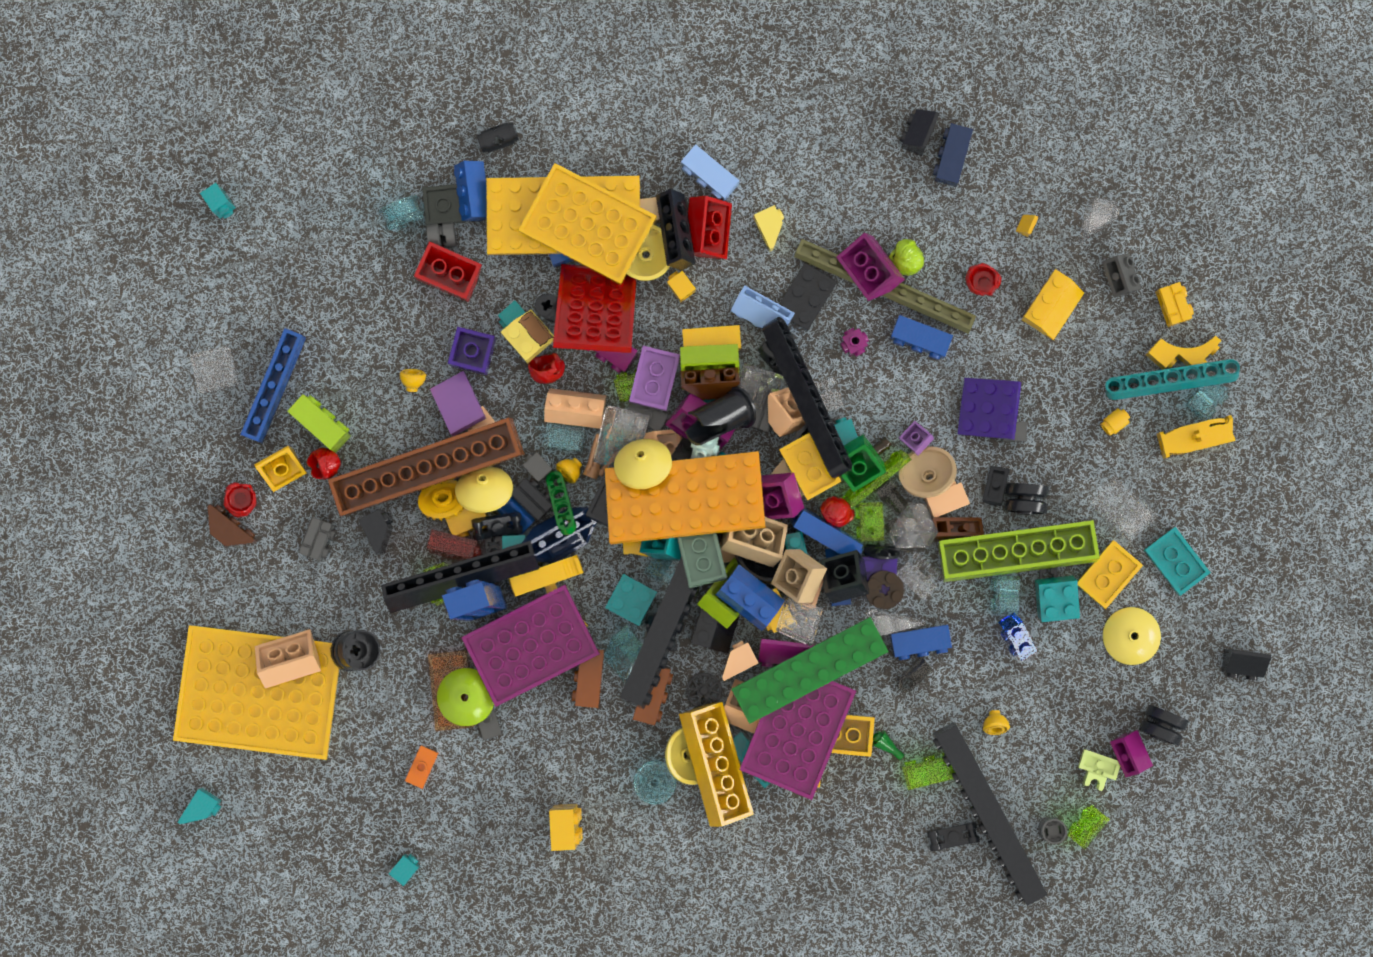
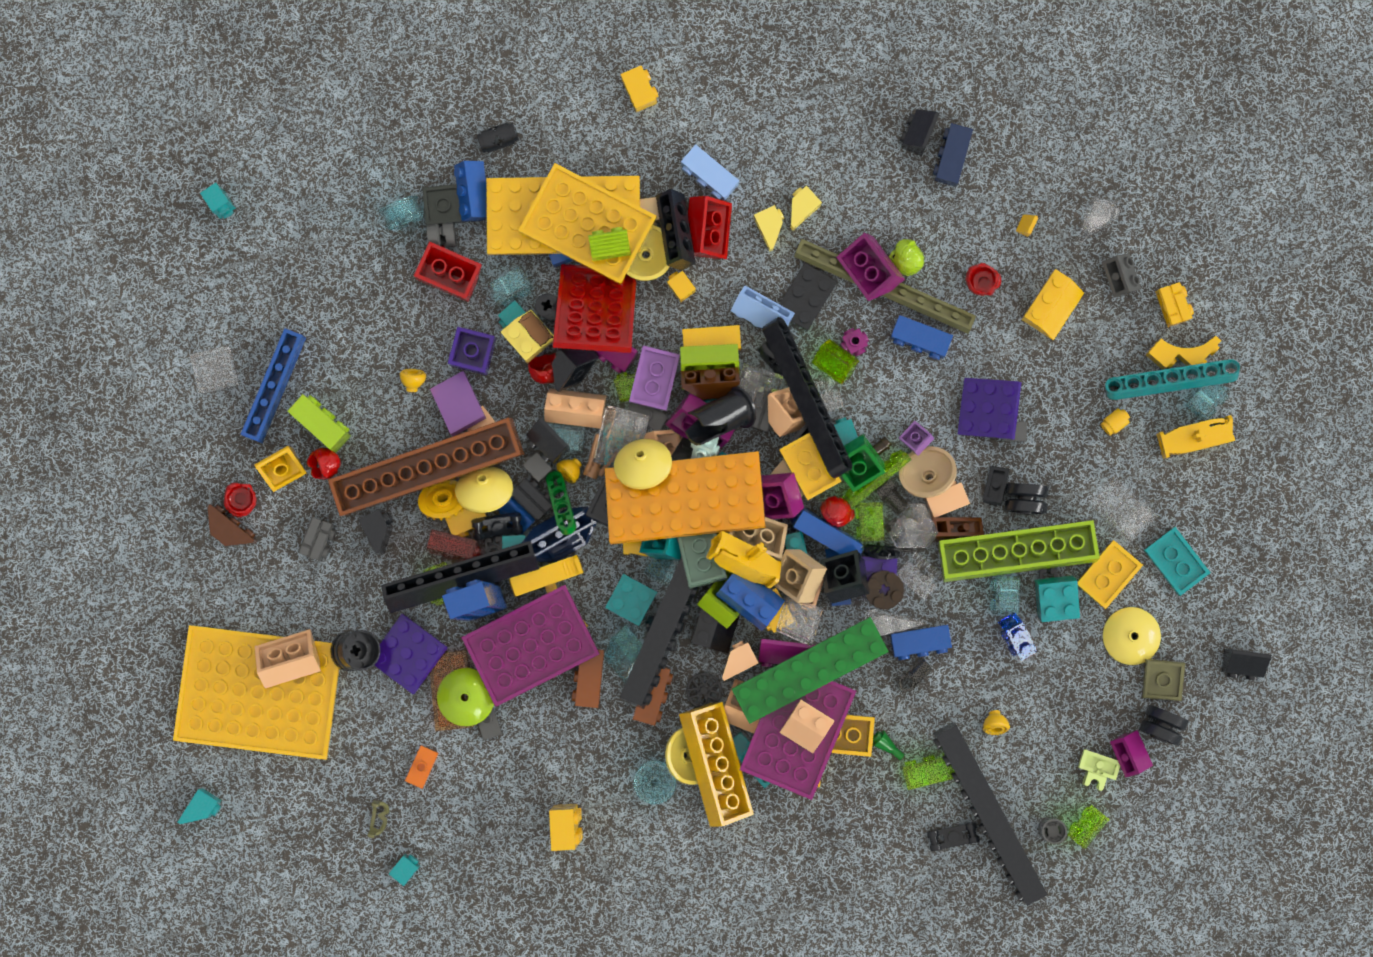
none -> olive helmet [367,800,390,838]
none -> dark purple plate [374,614,448,694]
none -> clear light blue brick [487,266,533,307]
none -> black slope [526,417,570,464]
none -> black slope [552,348,599,392]
none -> lime brick [588,227,631,261]
none -> yellow brick [621,65,659,112]
none -> yellow piece [706,531,782,589]
none -> light nougat slope [780,699,834,753]
none -> light yellow slope [790,186,822,231]
none -> clear neon green brick [811,339,859,385]
none -> olive tile [1142,659,1185,701]

